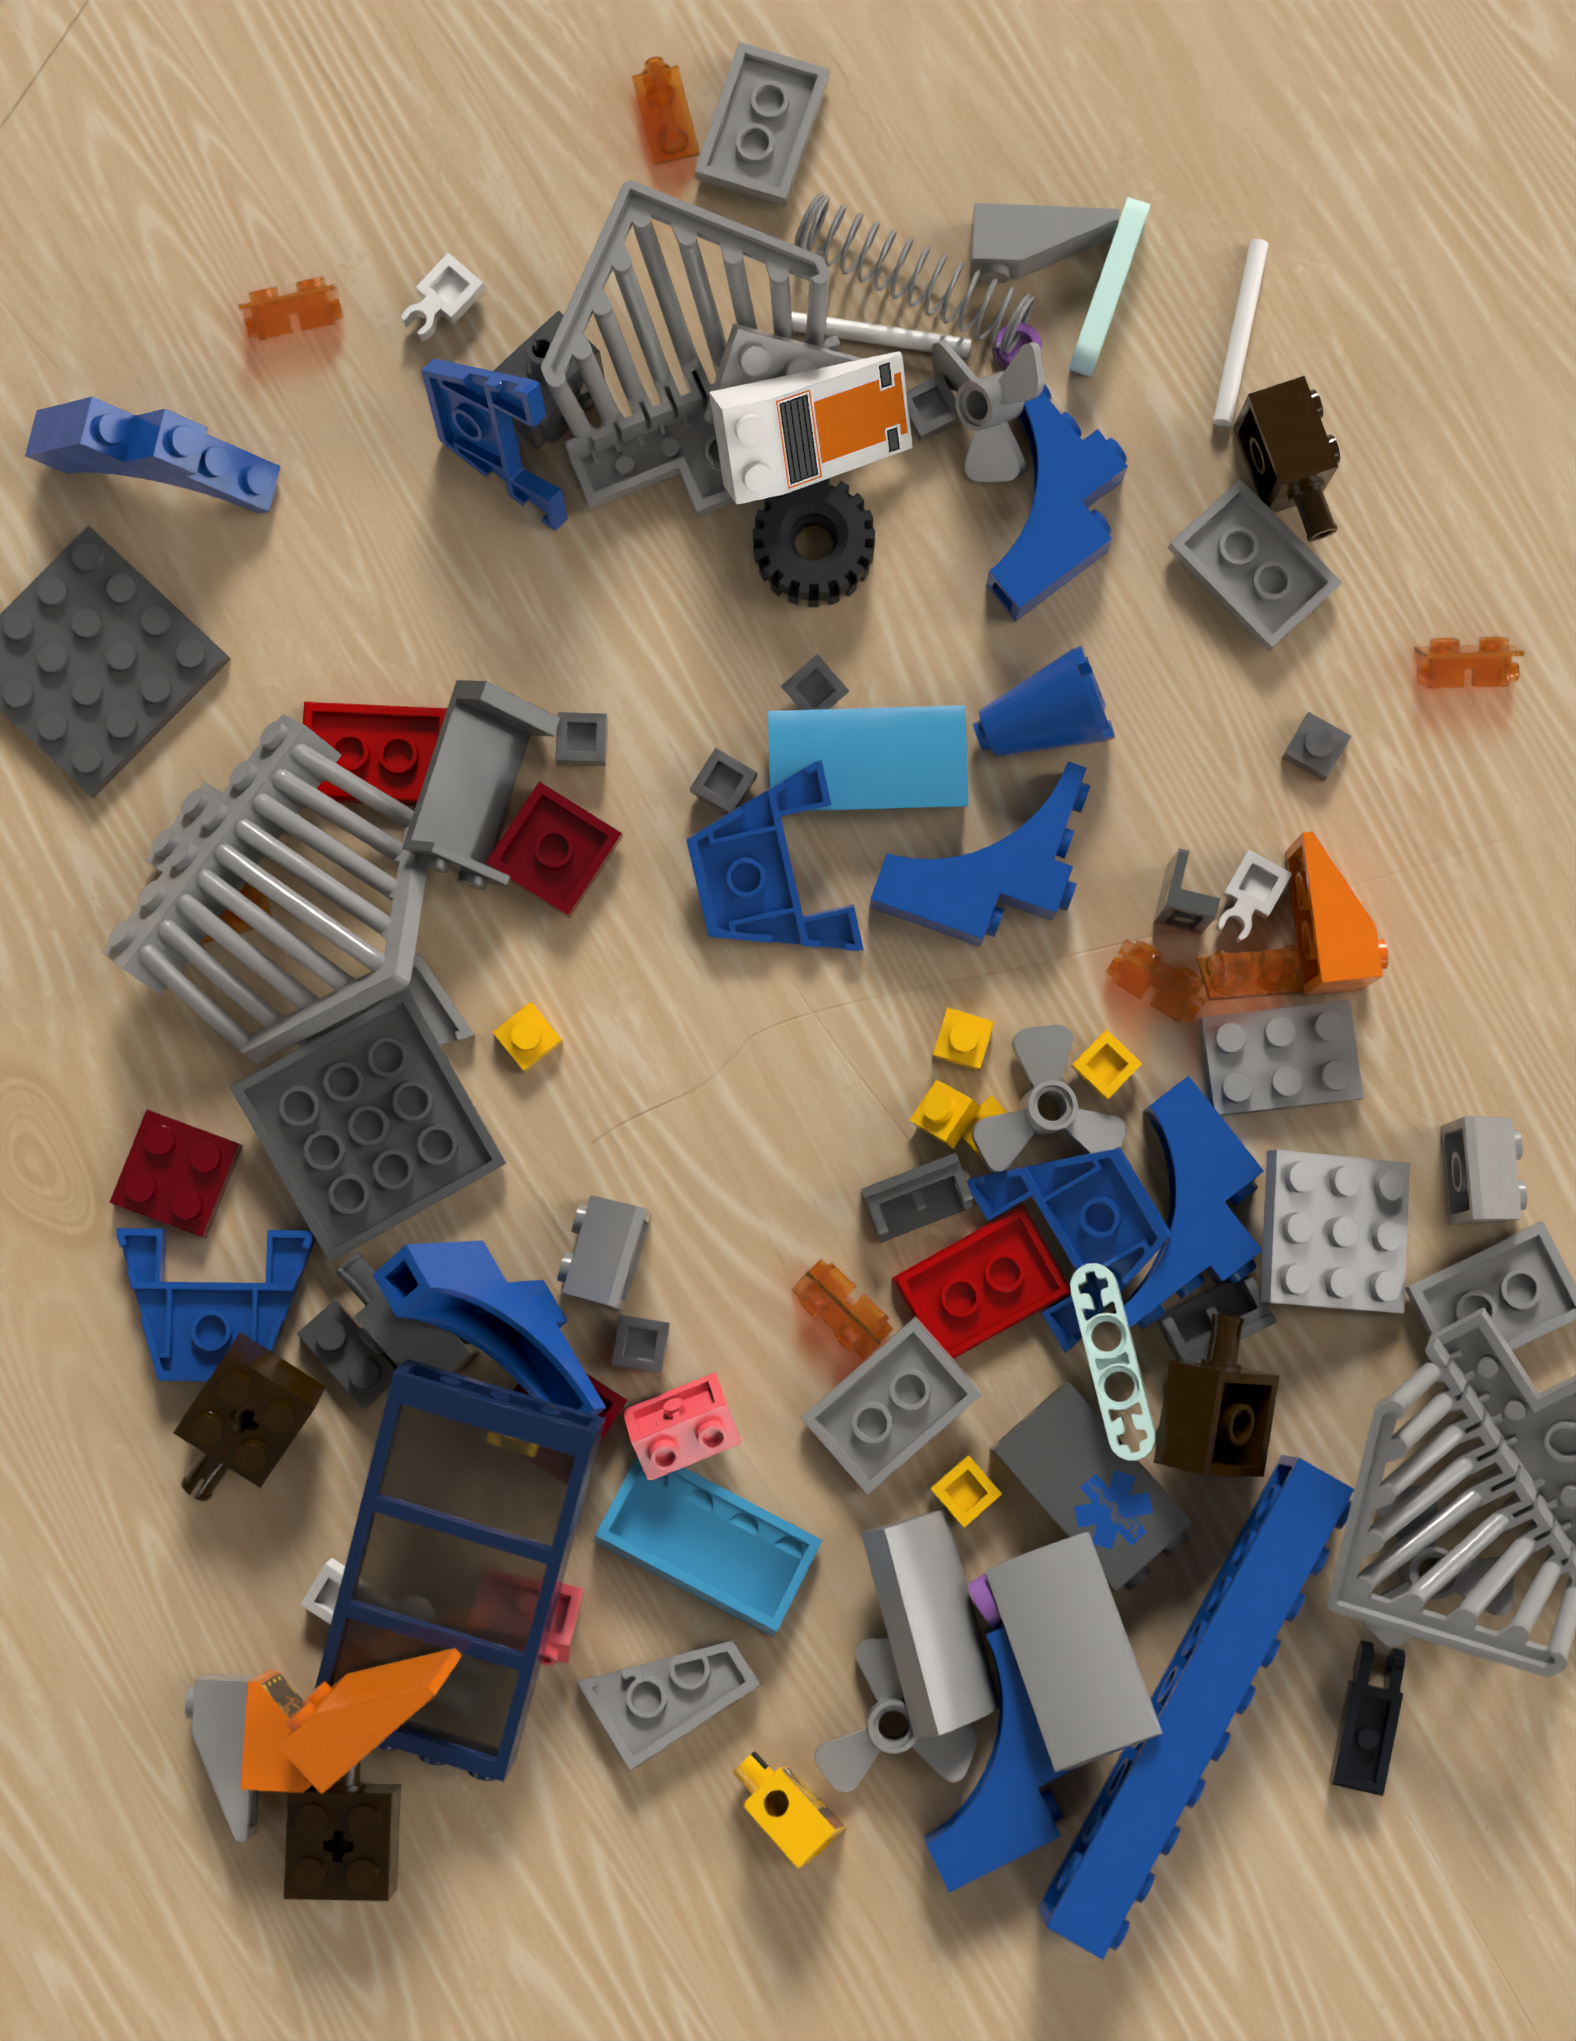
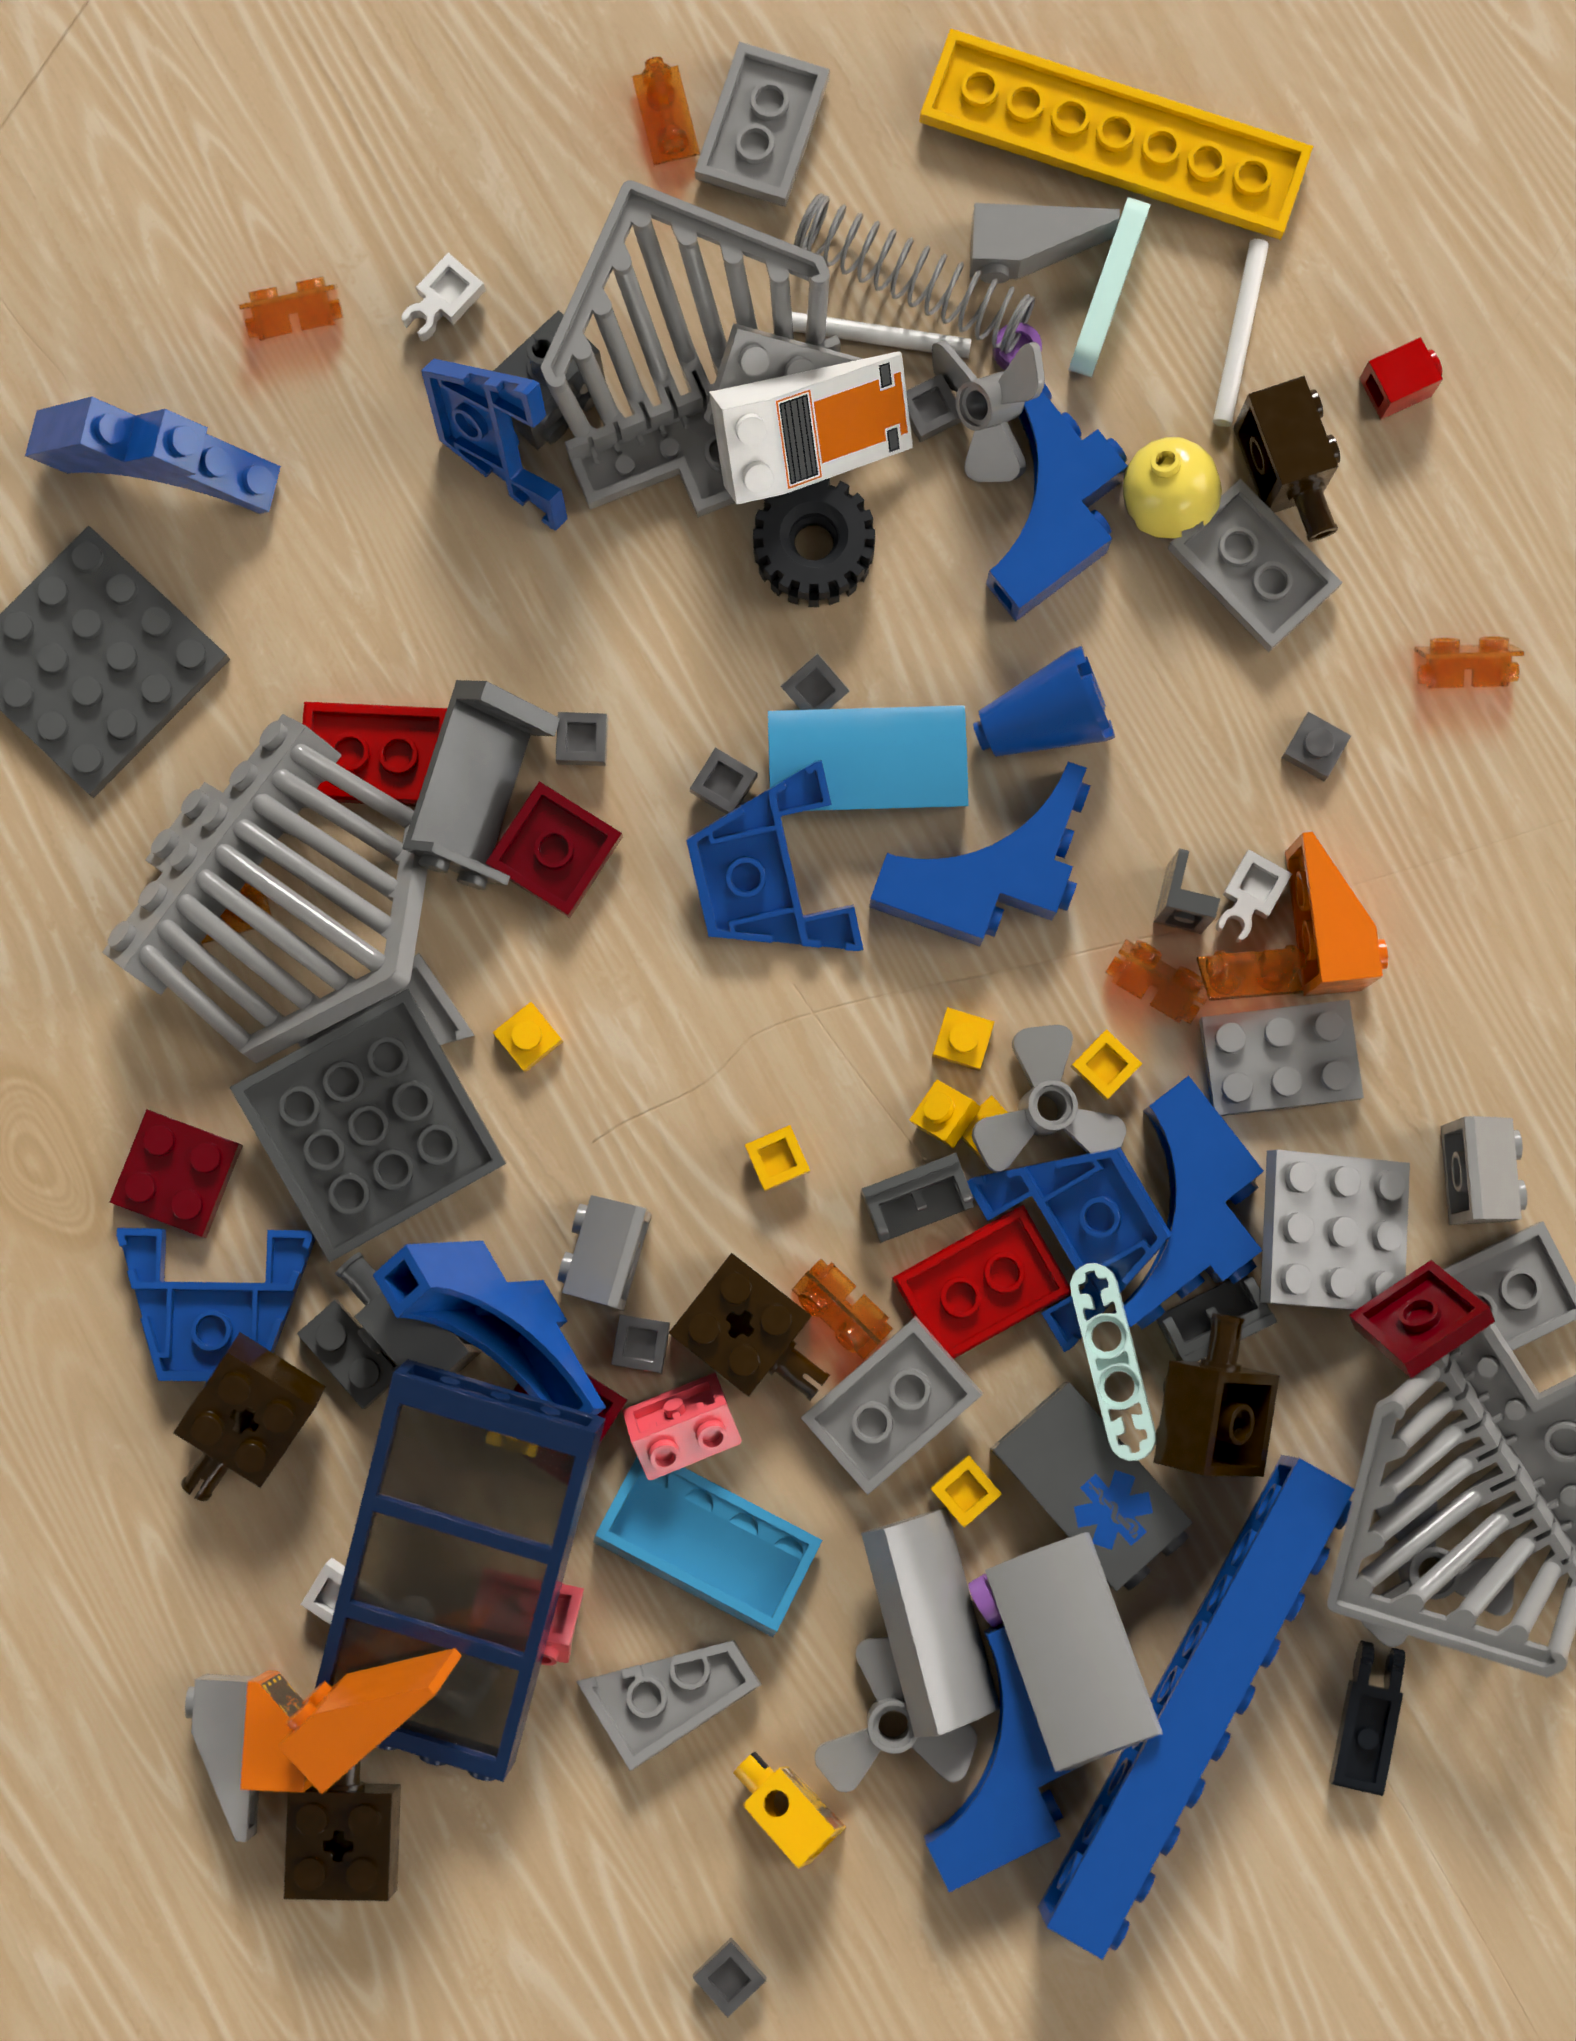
none -> dark brown brick [669,1253,830,1401]
none -> flat silver plate [693,1937,766,2017]
none -> yellow plate [744,1125,810,1192]
none -> yellow plate [919,28,1313,240]
none -> light yellow cylinder [1122,437,1222,539]
none -> dark red plate [1349,1260,1496,1379]
none -> red brick [1359,337,1443,420]

